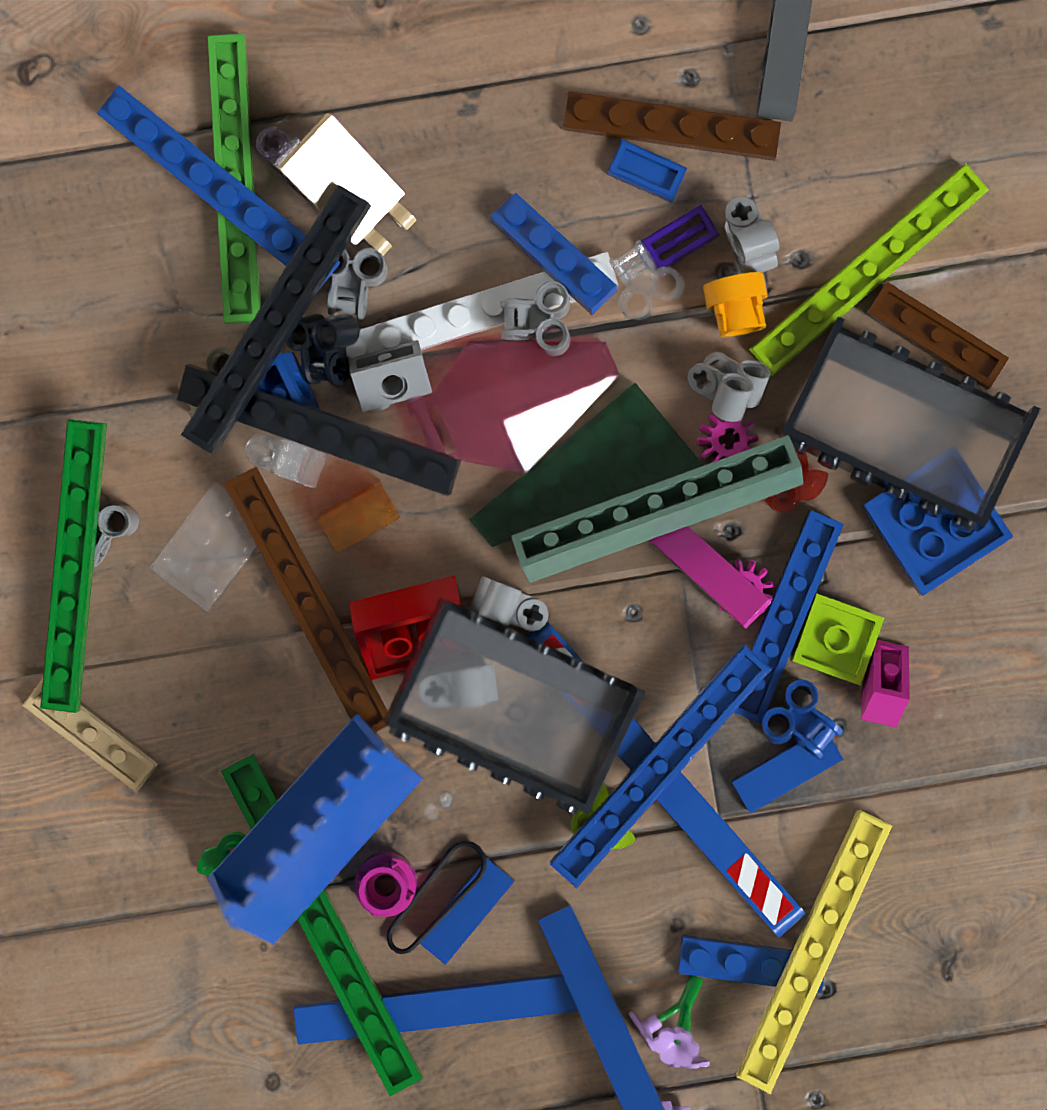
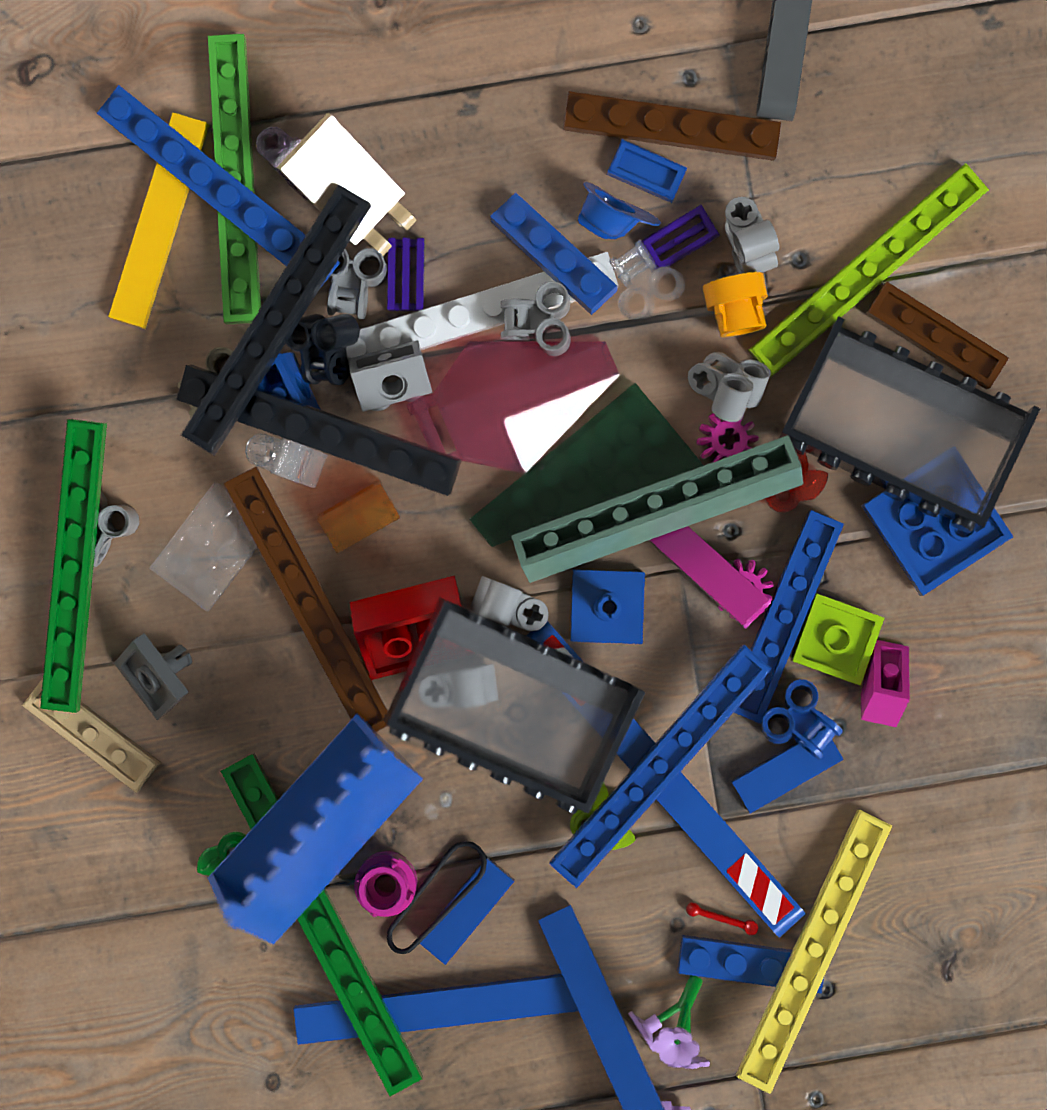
none -> yellow tile [108,112,209,329]
none -> dark grey tile [114,633,192,720]
none -> dark purple tile [387,238,425,312]
none -> blue tile [570,570,645,644]
none -> blue piece [578,182,661,239]
none -> red hinge [686,902,759,935]

